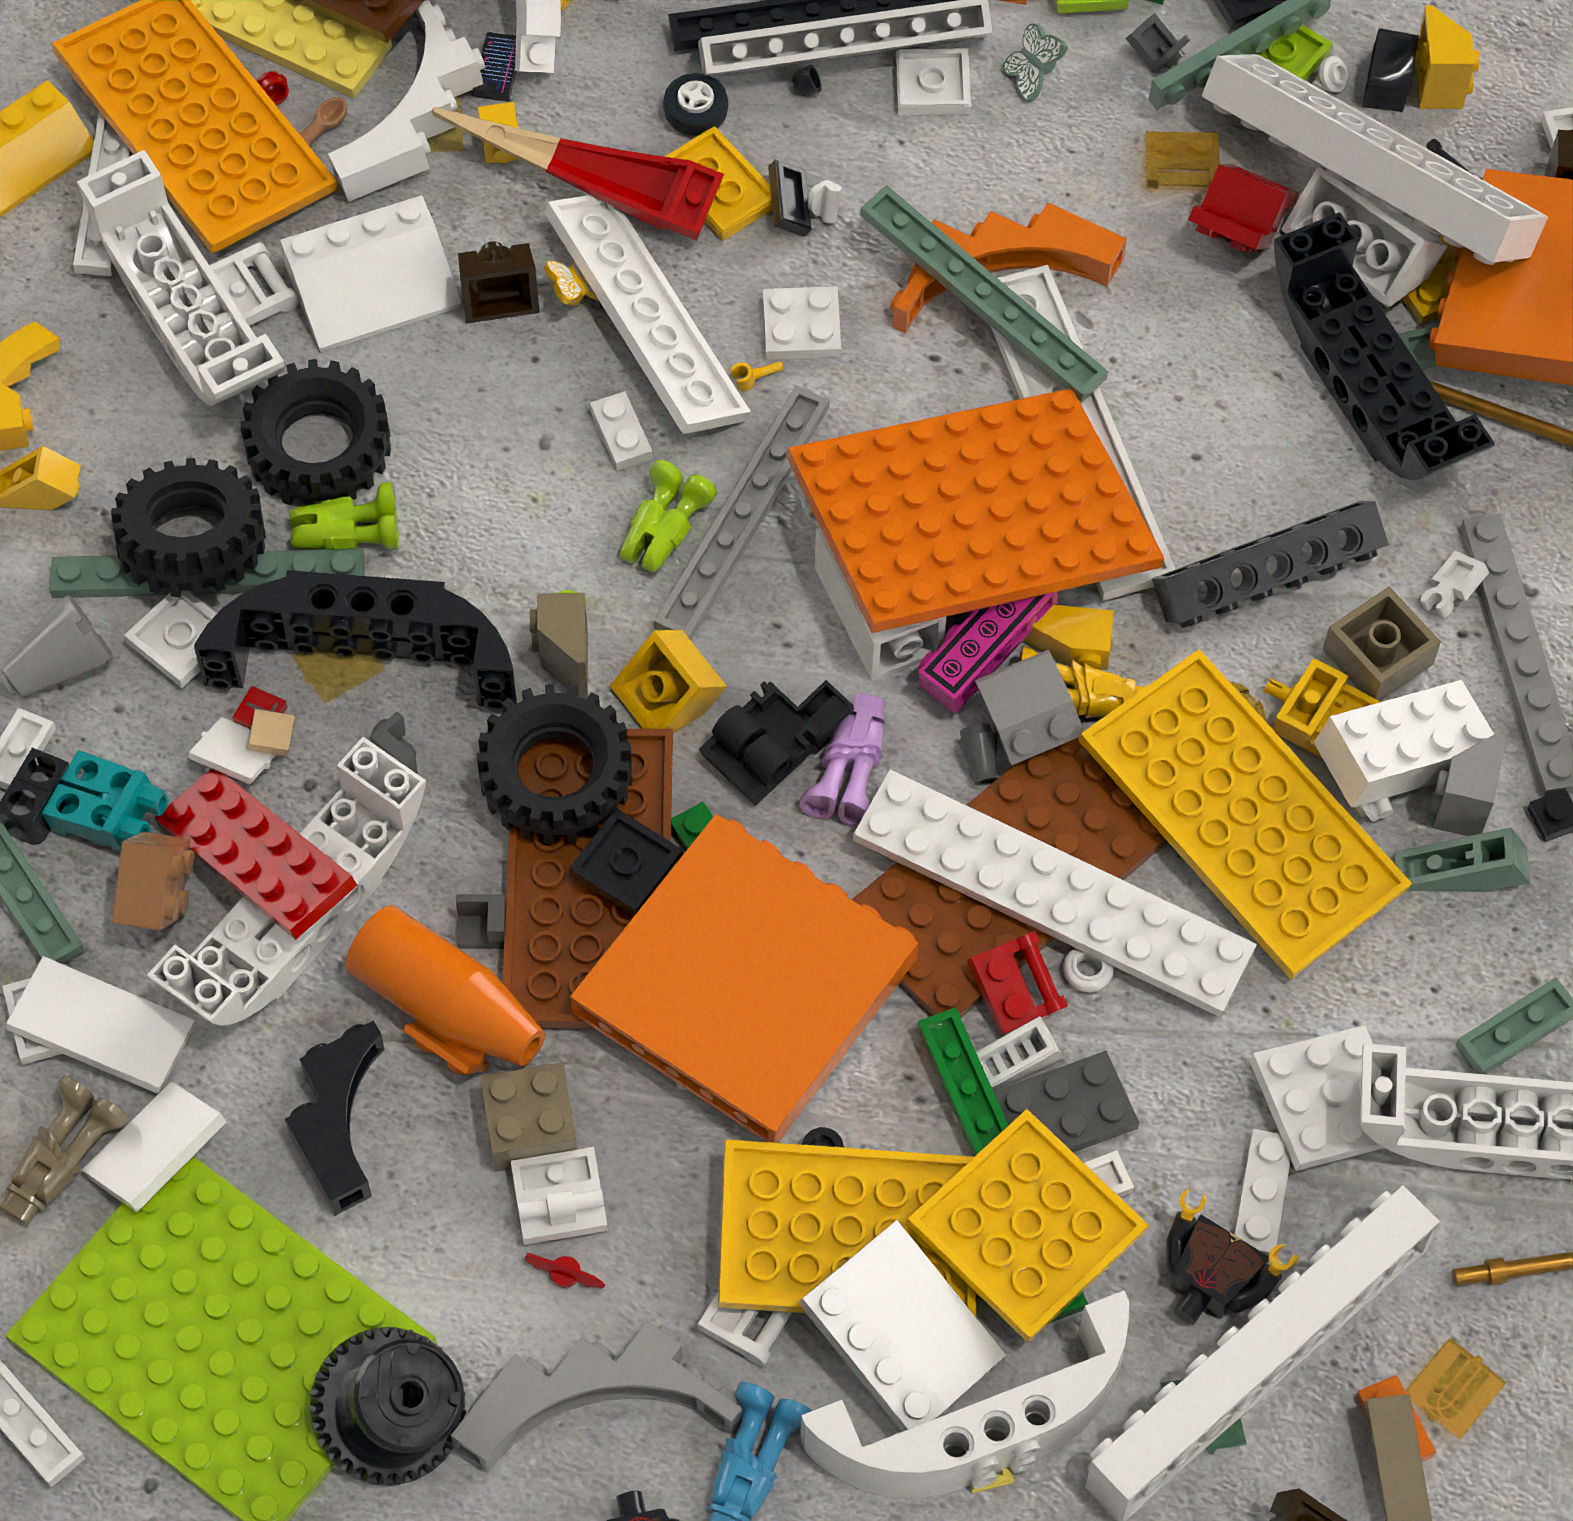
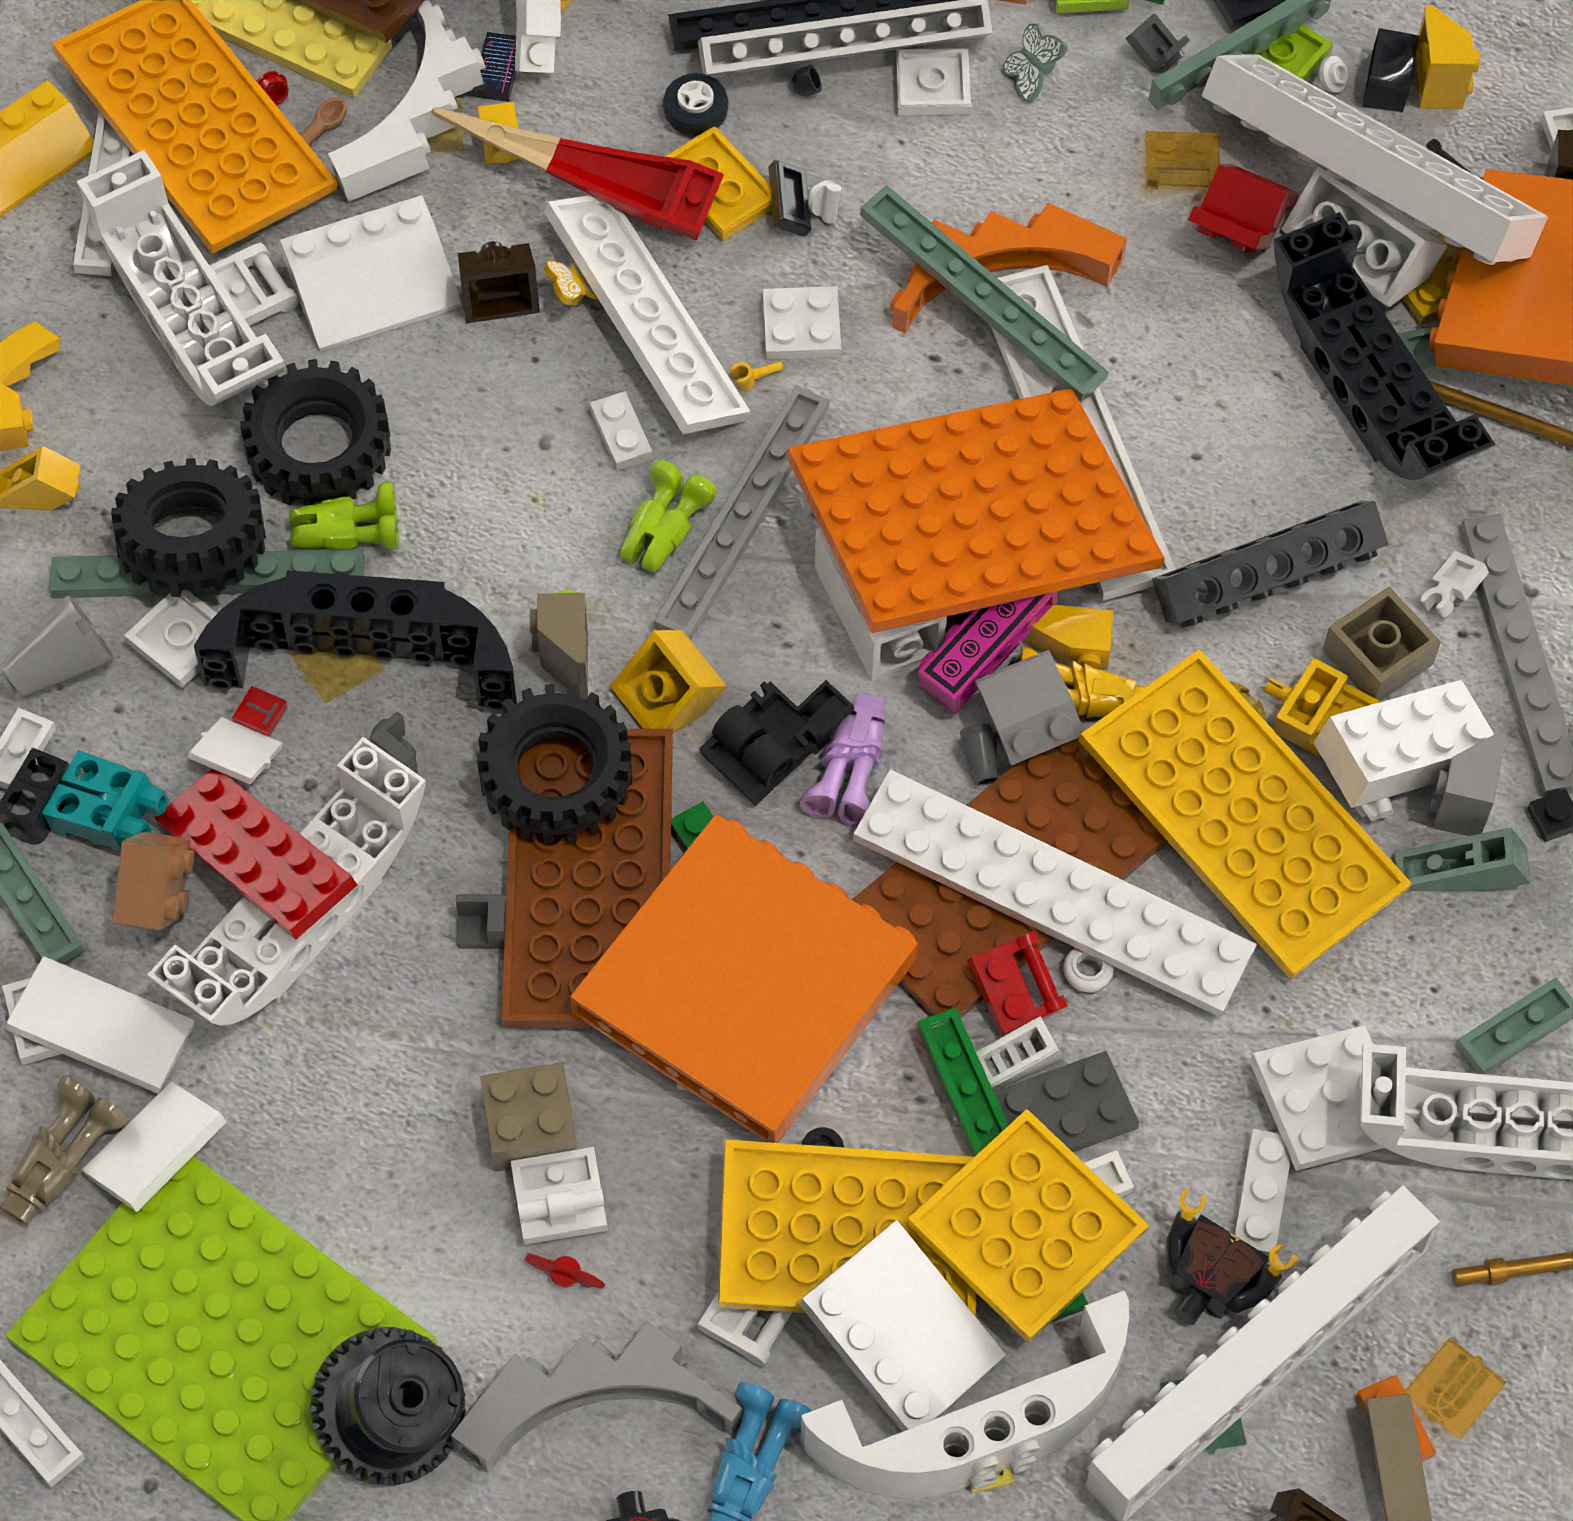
tan tile [248,709,295,757] -> none
black arch [284,1020,385,1216] -> none
orange piece [346,905,545,1075] -> none
black plate [569,808,683,916] -> none

